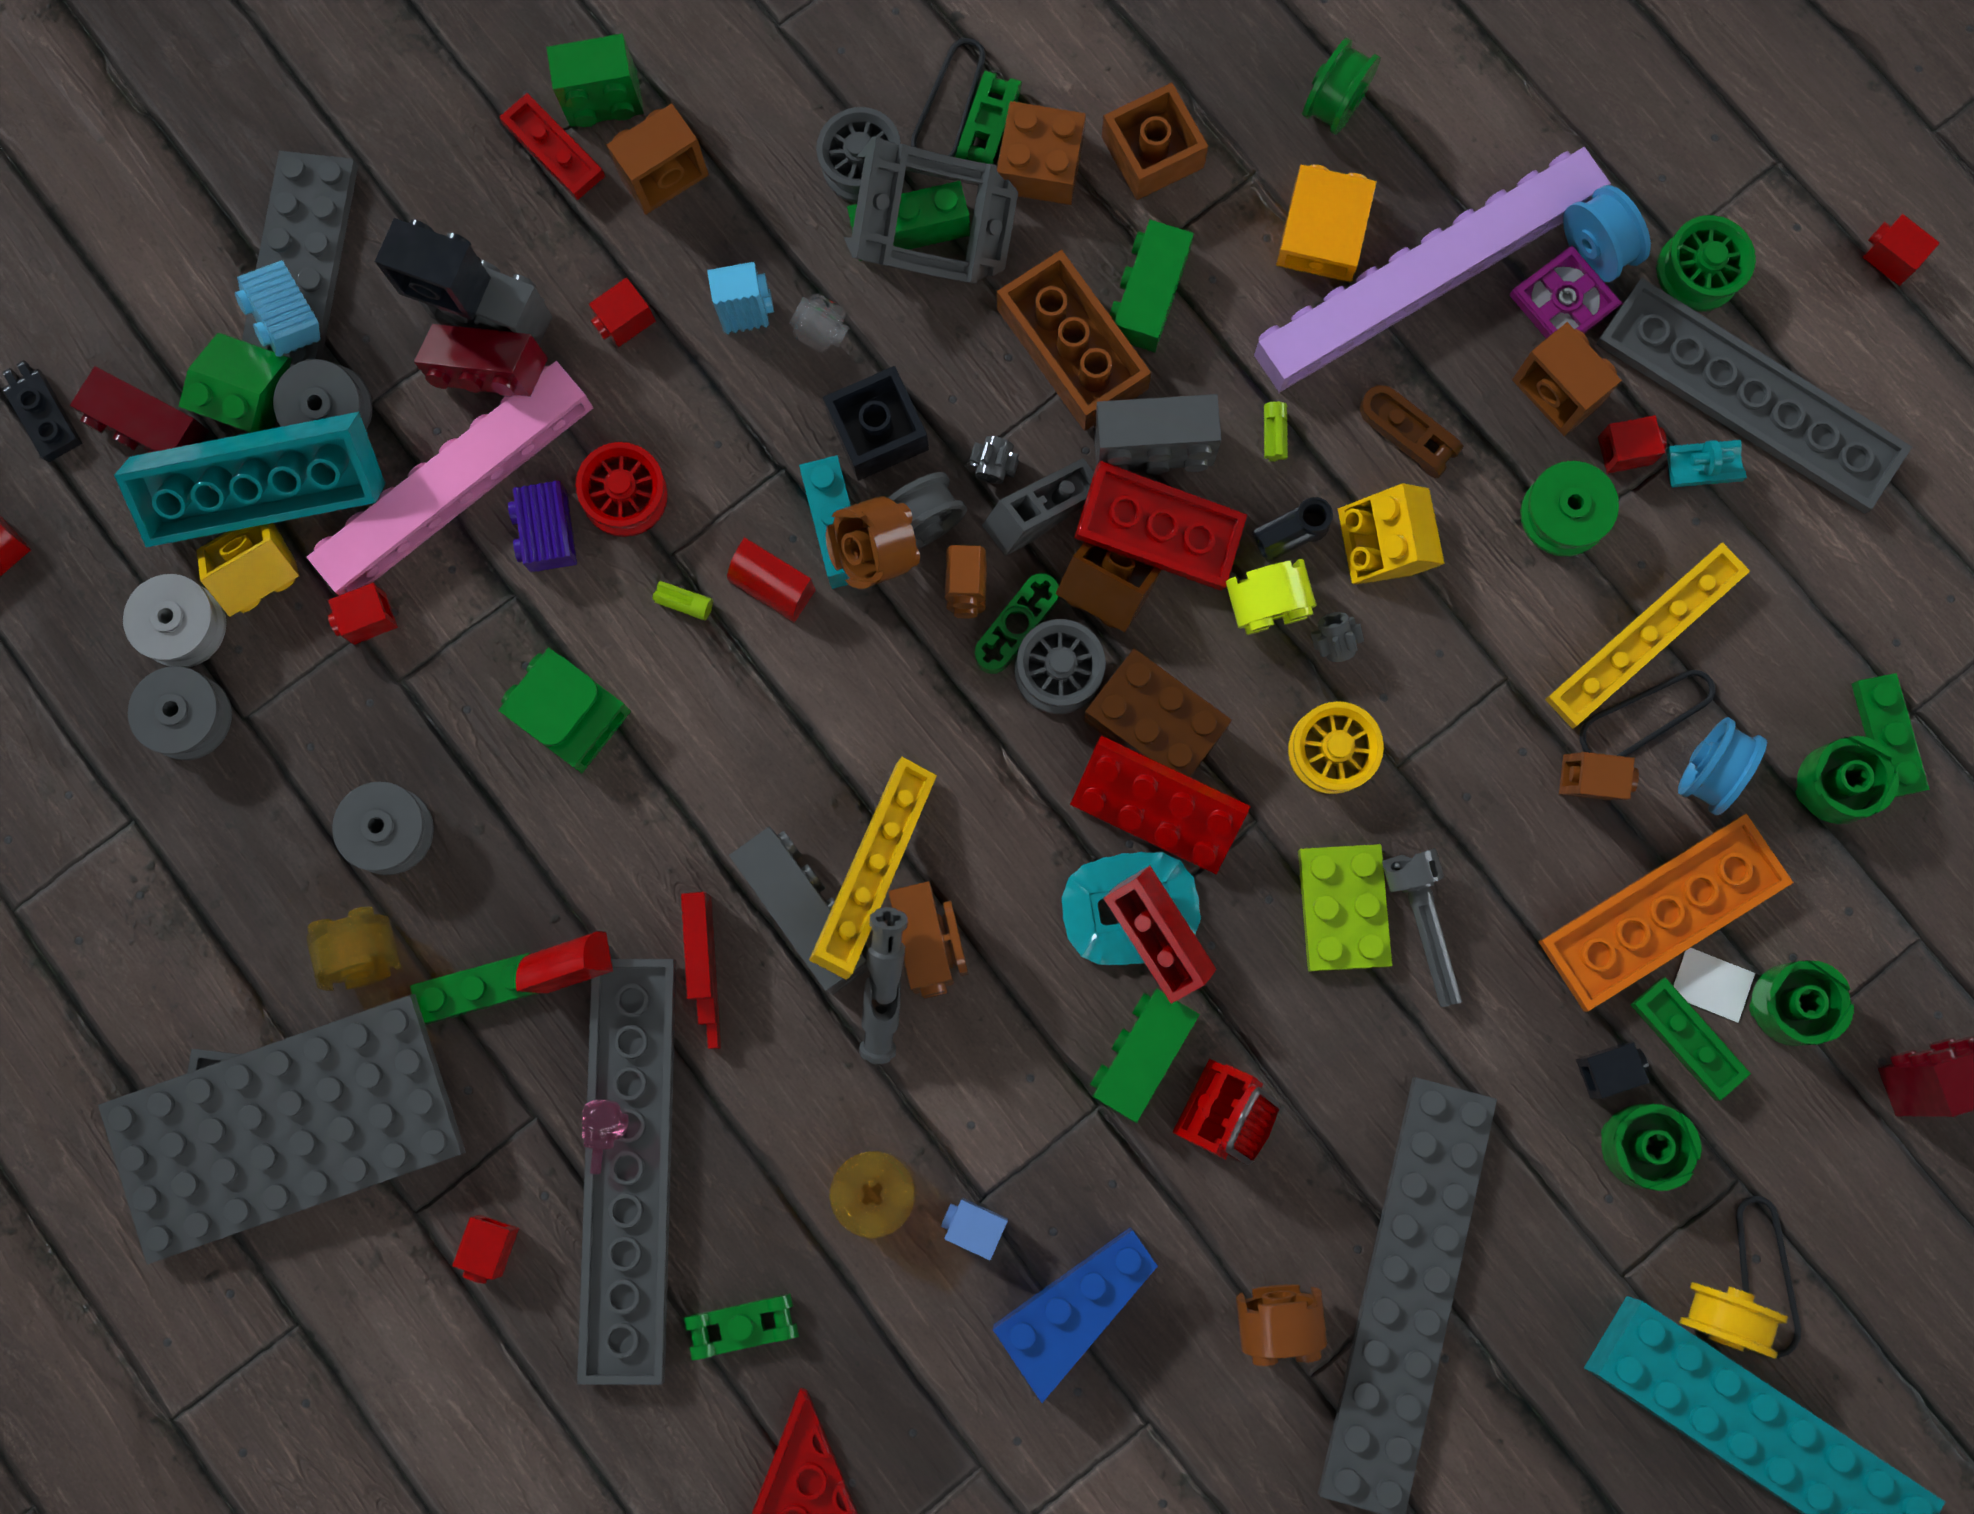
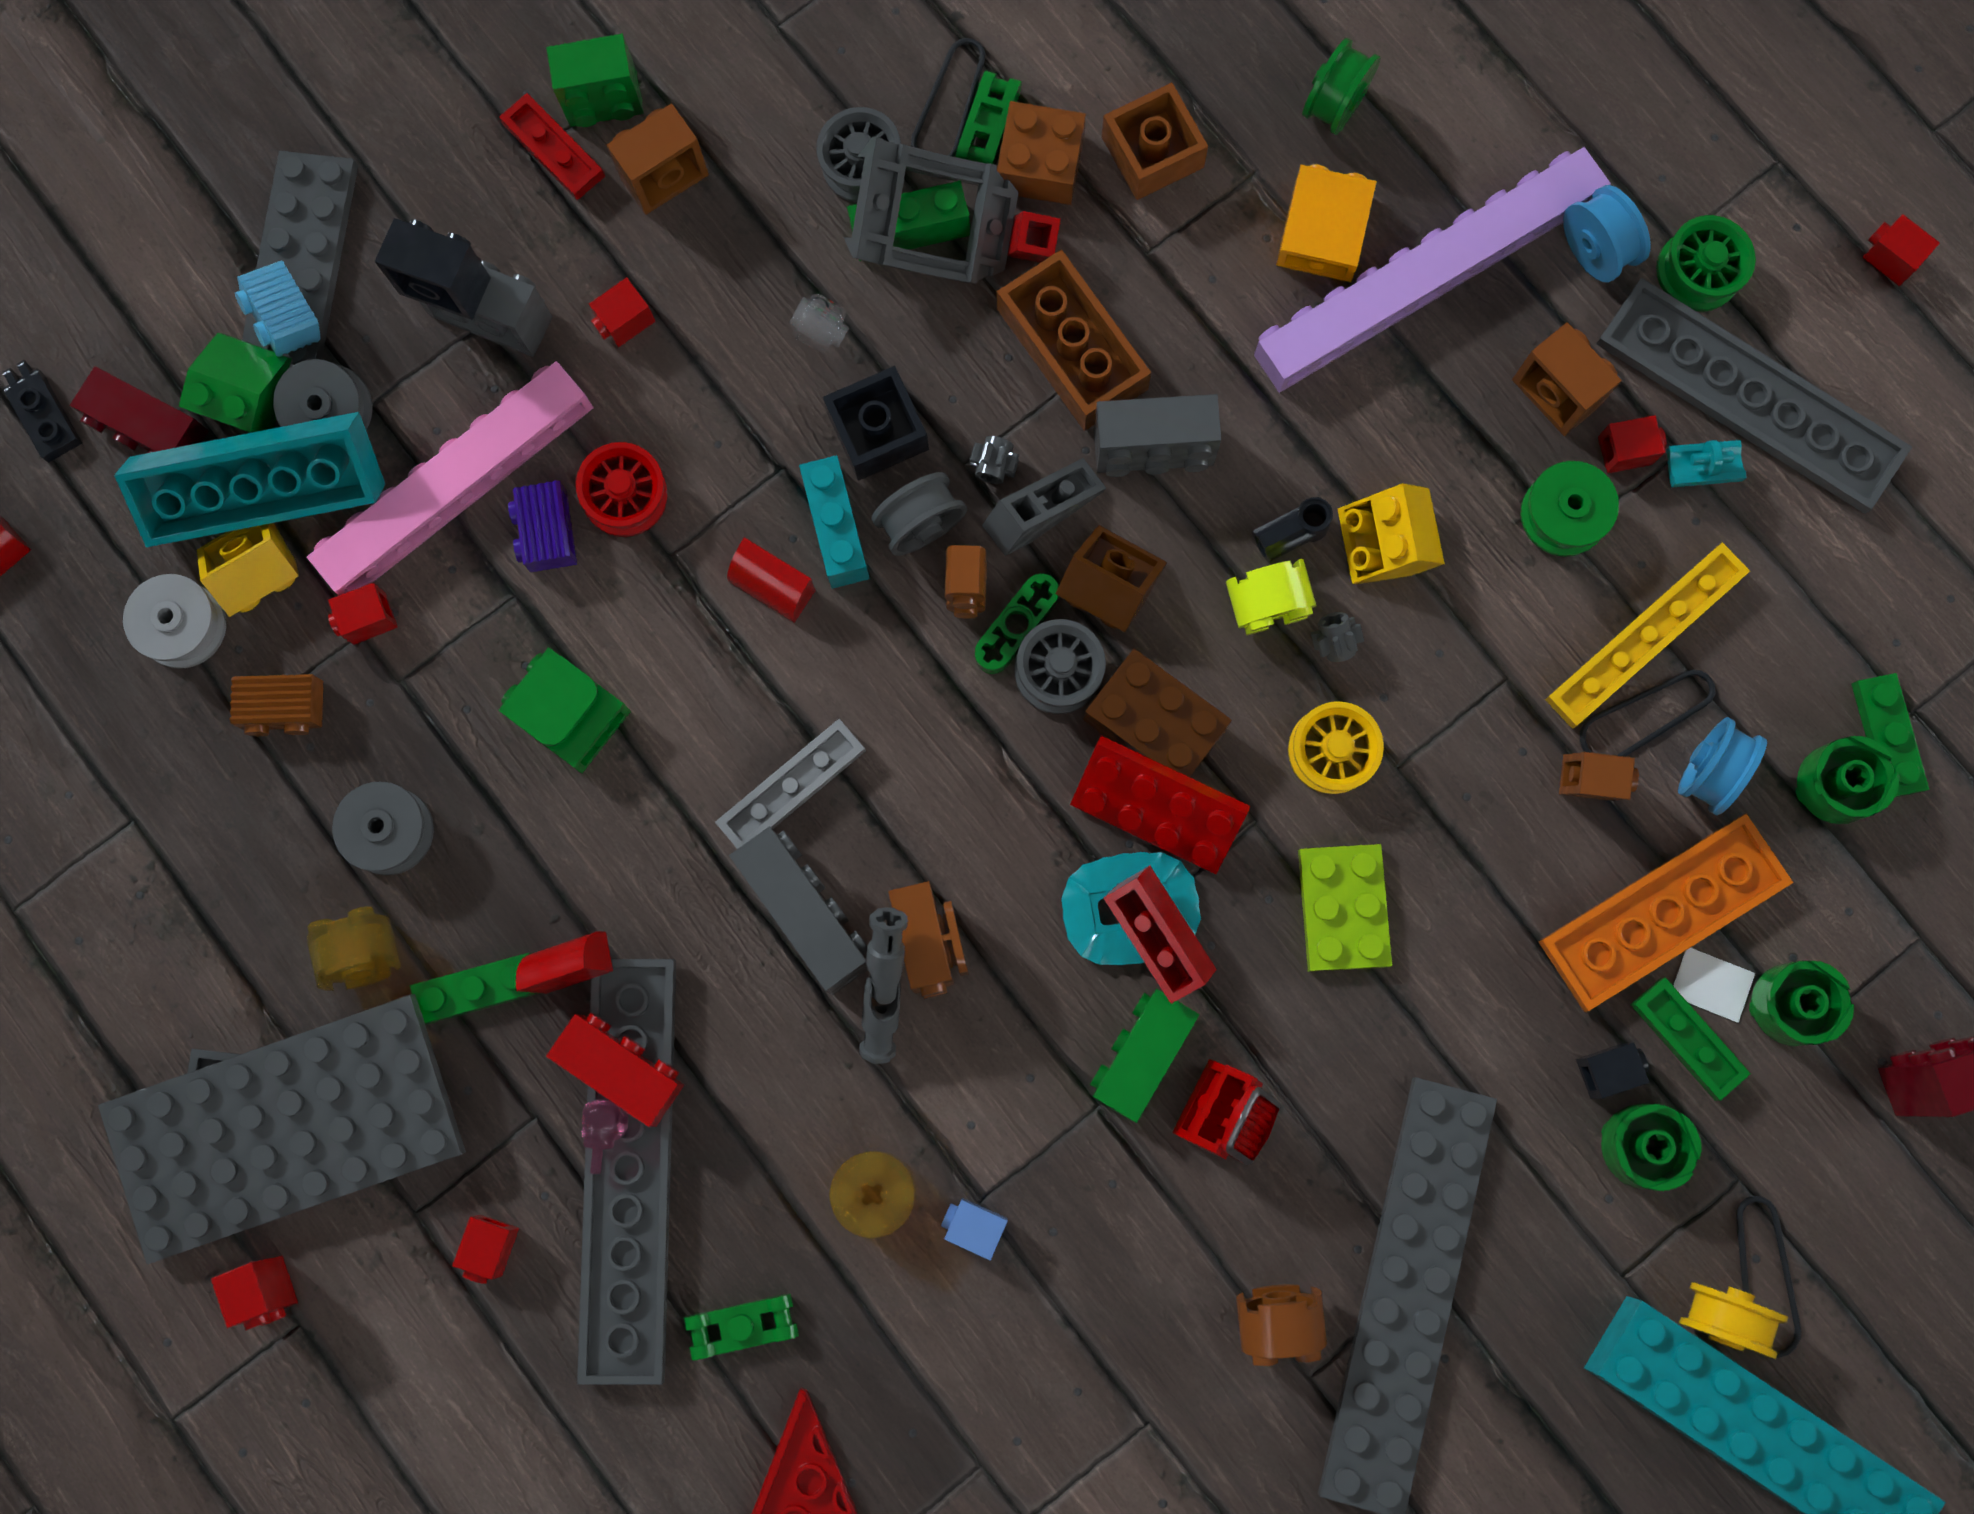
dark grey wheel [128,666,232,760] -> none
dark red brick [414,324,548,397] -> none
lime piece [652,581,713,621] -> none
red piece [681,891,721,1049] -> none
medium azure brick [707,262,774,334] -> none
yellow plate [809,757,937,980] -> none
dark orange brick [826,497,920,589] -> none
blue wedge [993,1227,1158,1403] -> none
red plate [1074,461,1247,591] -> none
green brick [1109,219,1194,353] -> none
lime piece [1264,401,1288,462] -> none
reddish brown plate [1360,385,1463,478] -> none
dark grey piece [1382,848,1463,1007] -> none
magenta piece [1509,246,1622,339] -> none
none -> red brick [211,1256,298,1331]
none -> dark orange brick [229,674,323,736]
none -> red brick [546,1012,684,1127]
none -> light grey plate [715,719,866,849]
none -> red brick [1007,211,1061,263]

